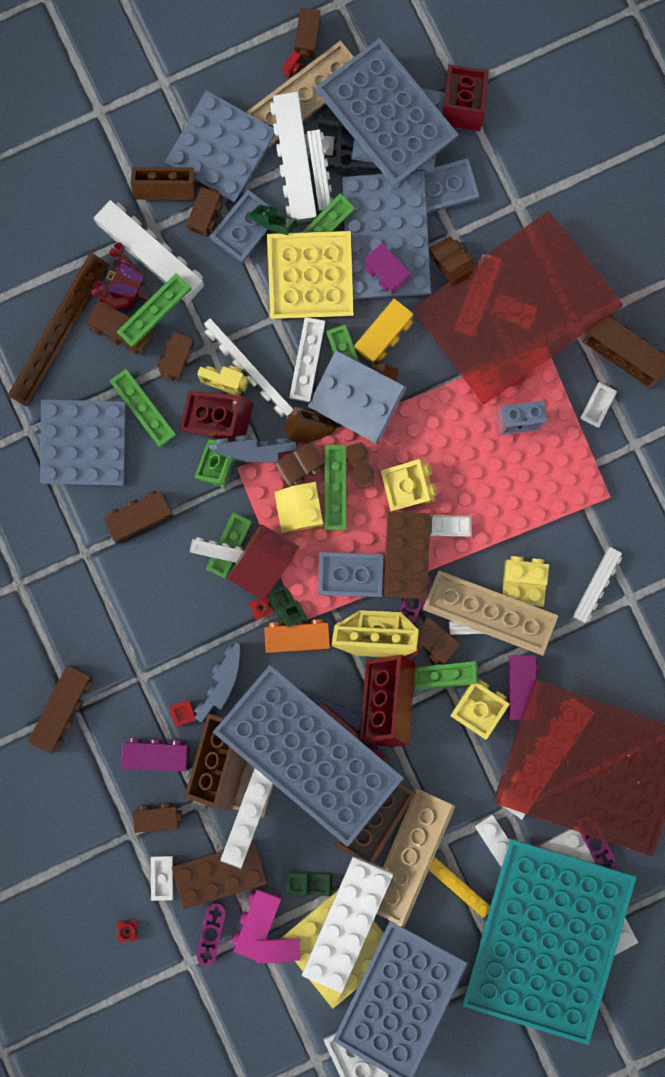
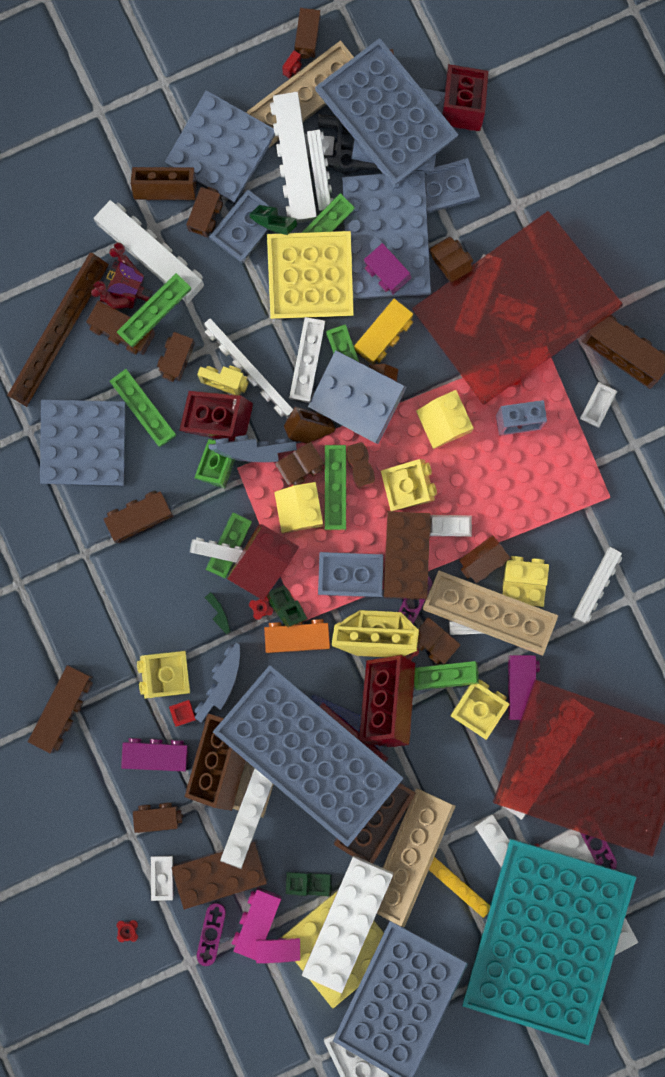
none -> light yellow plate [137,651,190,699]
none -> dark green slope [204,592,231,635]
none -> light yellow slope [416,390,473,449]
none -> reddish brown brick [459,535,510,583]

